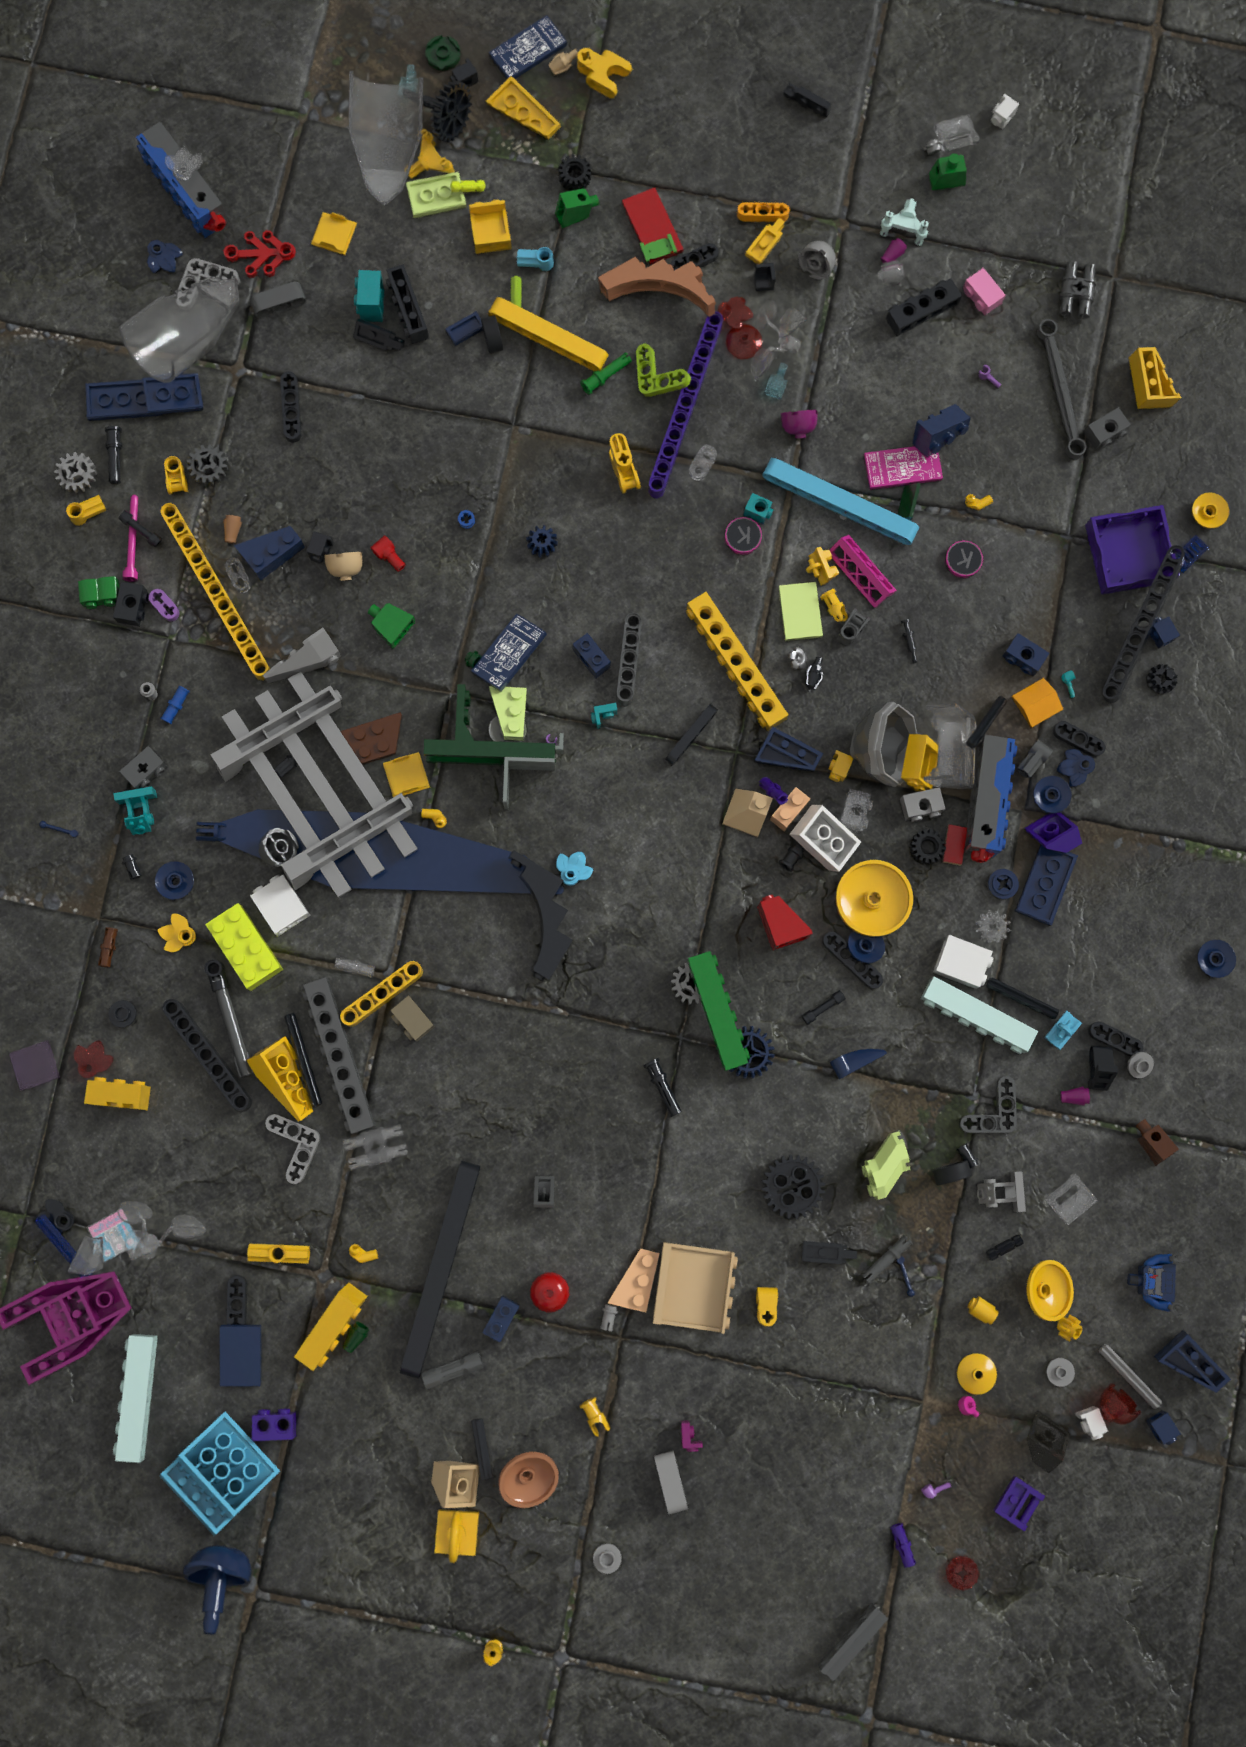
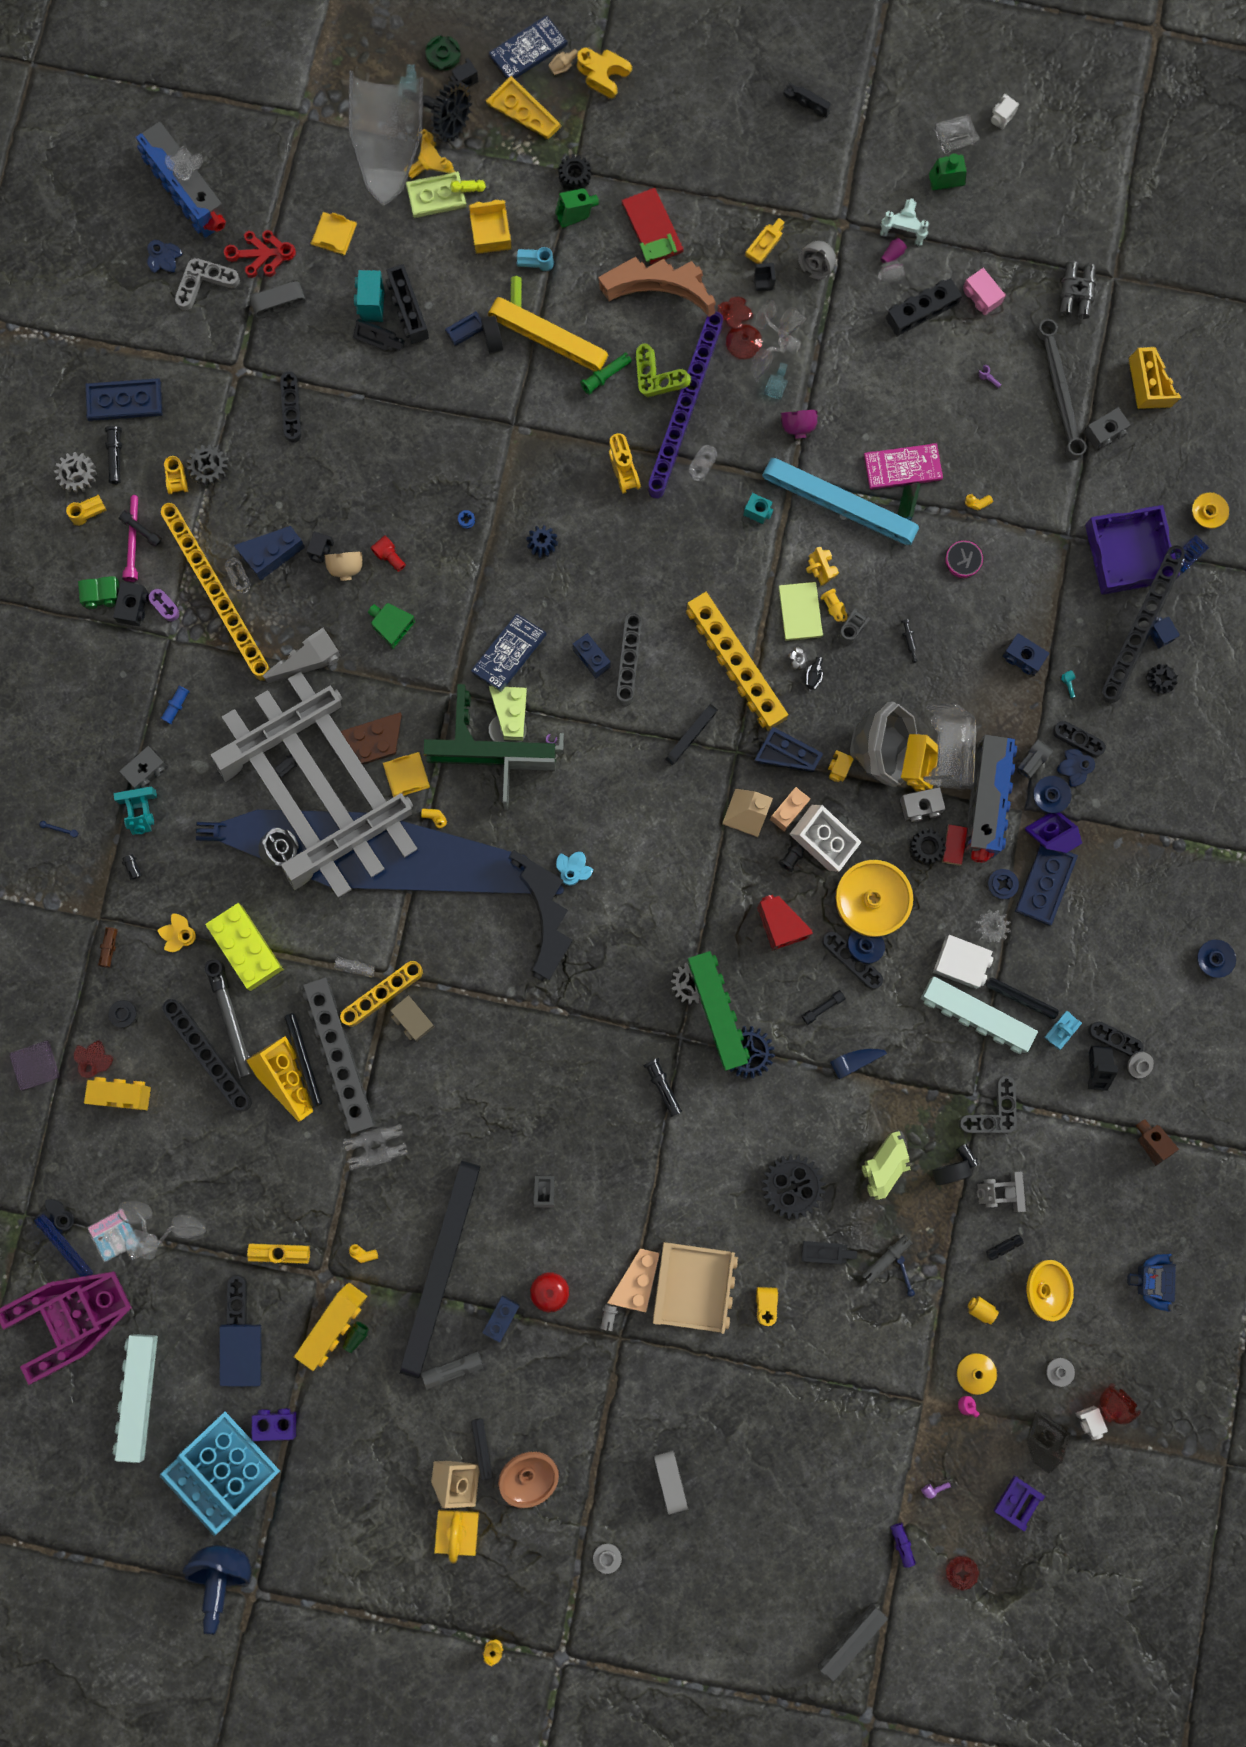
clear slope [68,1237,103,1275] -> none
clear windscreen [119,276,240,383] -> none
light grey pin [140,682,158,700] -> none
dark blue tile [142,373,204,415] -> none
dark blue dish [155,861,194,900] -> none
medium nougat cone [223,515,242,544] -> none
white brick [250,875,311,936] -> none
light grey beam [265,1114,321,1184] -> none
dark green plate [465,651,482,668] -> none
yellow piece [579,1397,610,1437] -> none
teal bracket [591,703,617,729] -> none
black beam [670,243,718,270] -> none
magenta bracket [681,1420,703,1452] -> none
black tile [725,517,762,555] -> none
light orange beam [737,202,790,222] -> none
dark purple pin [759,777,788,805] -> none
dark pink fence [830,535,897,608] -> none
clear brick [840,789,873,834] -> none
dark blue wedge [912,404,971,458] -> none
light grey plate [924,139,943,155] -> none
black axle [966,696,1007,749] -> none
light orange slope [1011,678,1063,728] -> none
clear plate [1044,1173,1098,1225] -> none
yellow gear [1057,1315,1082,1342] -> none
magenta cone [1060,1086,1090,1106] -> none
light grey axle [1099,1344,1162,1409] -> none
dark blue brick [1145,1410,1181,1445] -> none
dark blue wedge [1154,1330,1231,1393] -> none

